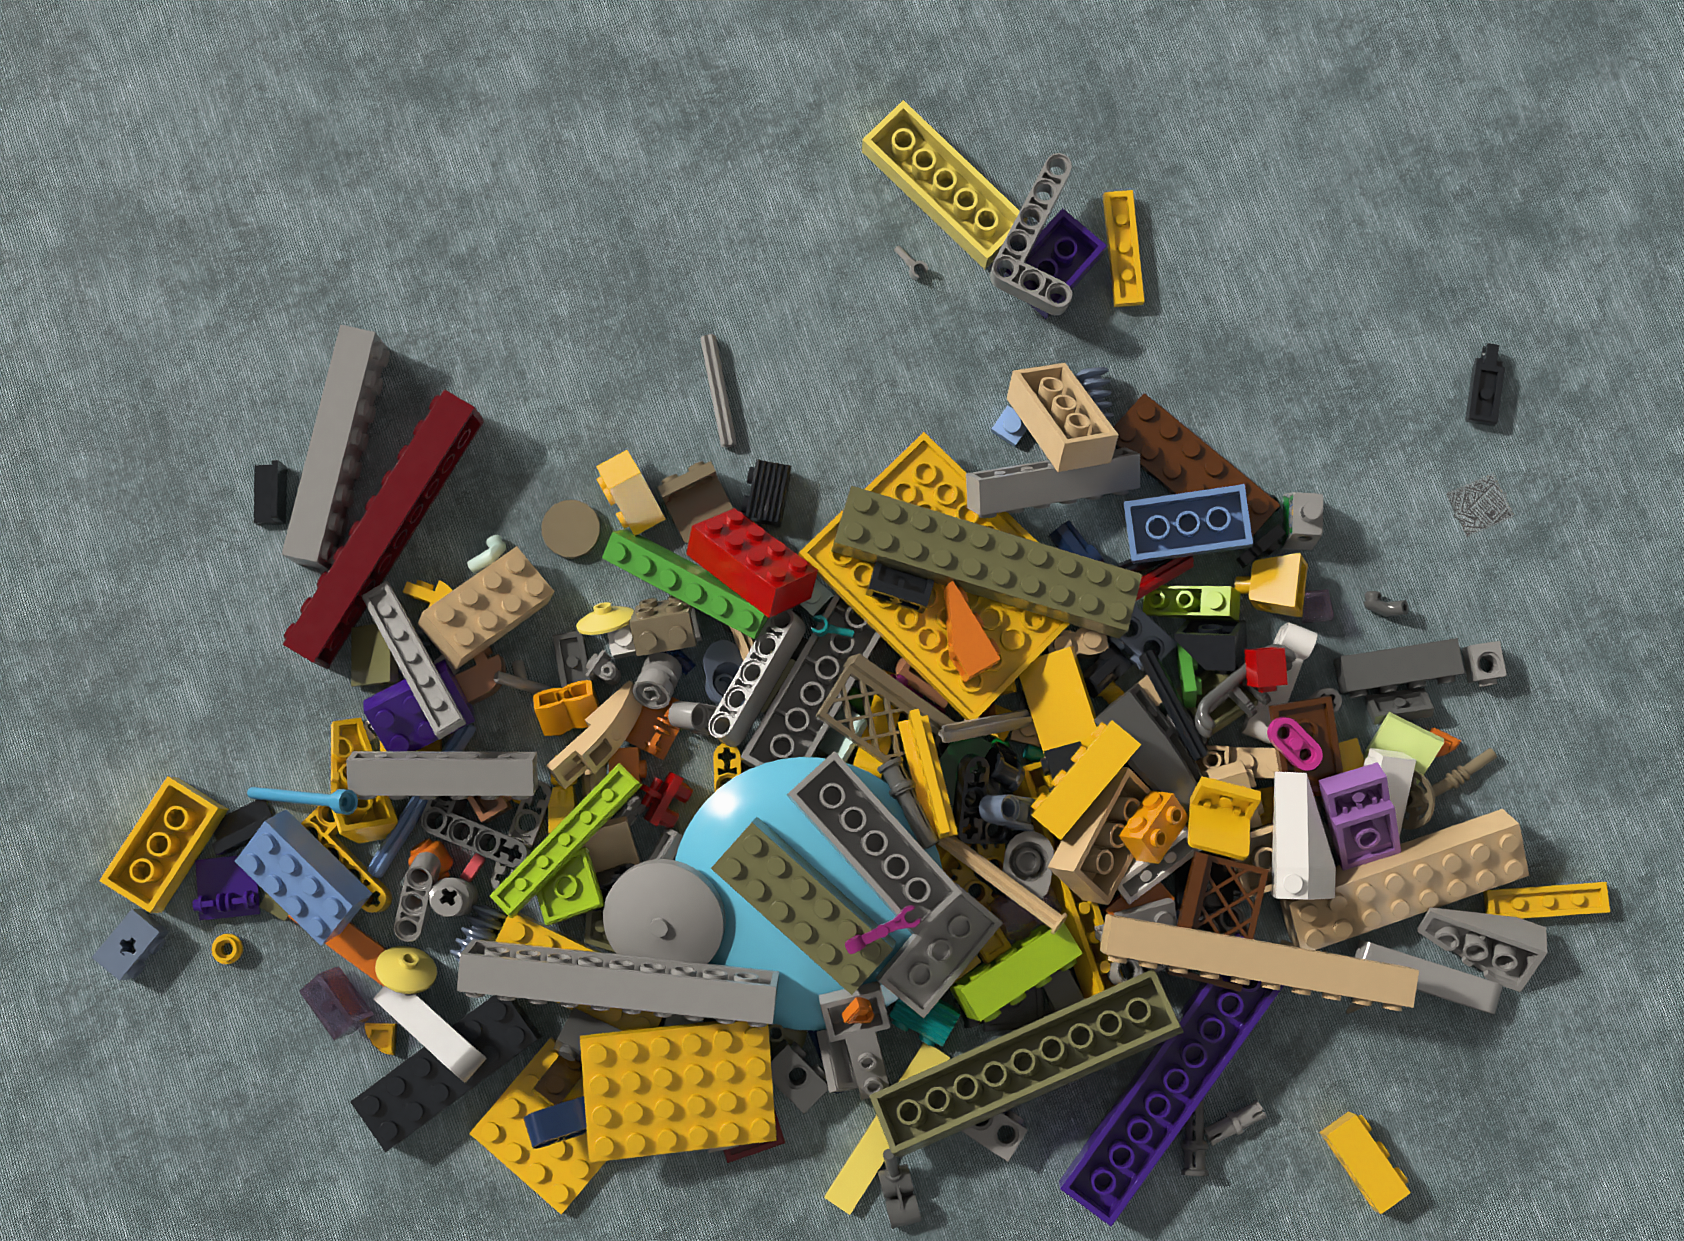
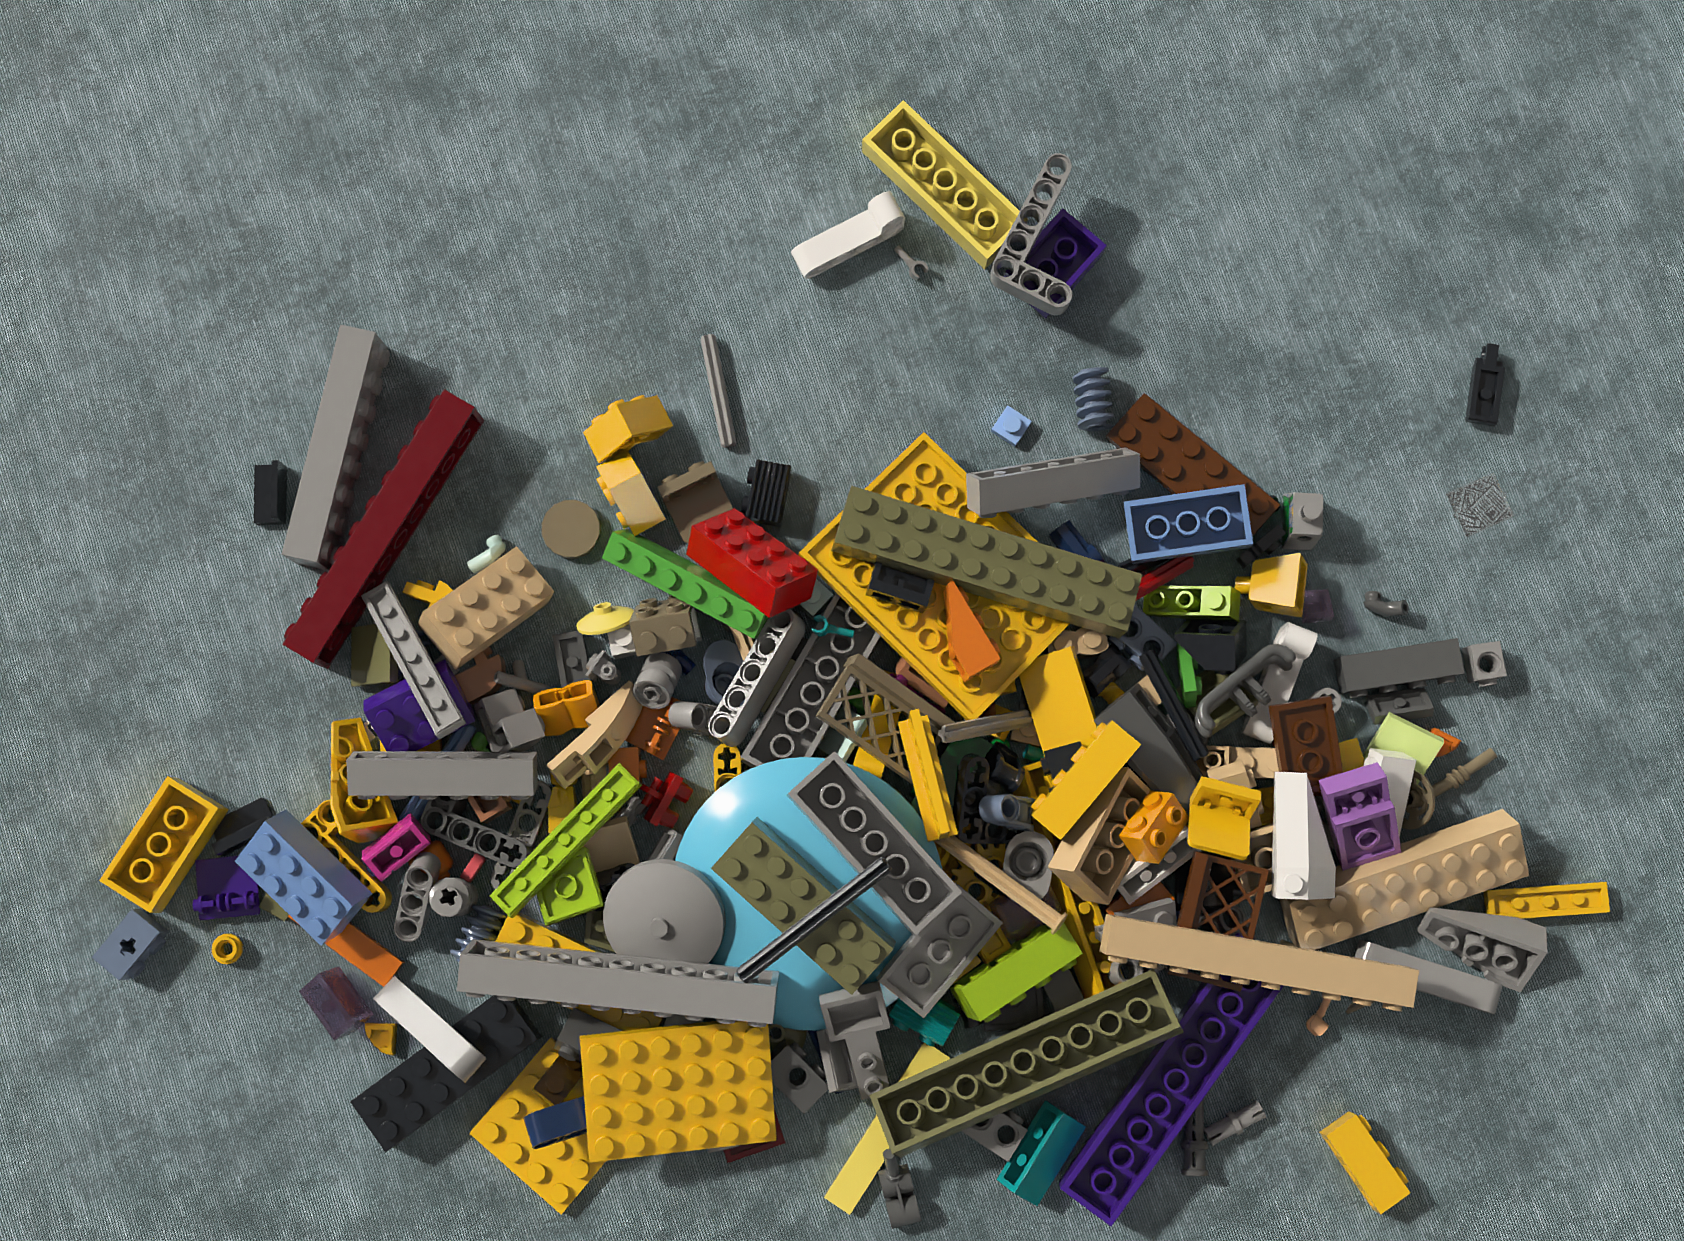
dark azure piece [247,787,358,815] -> none
light yellow dish [375,946,437,994] -> none
orange tile [842,997,874,1024] -> none
magenta piece [845,905,921,954] -> none
dark grey pin [877,757,939,850] -> none
tan brick [1007,363,1118,472] -> none
yellow plate [1103,190,1145,307] -> none
red brick [1245,647,1288,692] -> none
dark pink plate [1267,717,1323,771] -> none
none -> dark pink brick [362,813,431,882]
none -> bright green hand [471,731,492,752]
none -> light grey brick [474,688,545,752]
none -> yellow brick [583,395,673,463]
none -> black axle [736,857,892,983]
none -> white beam [791,191,905,279]
none -> teal brick [996,1100,1086,1206]
none -> light nougat hand [1306,998,1331,1036]

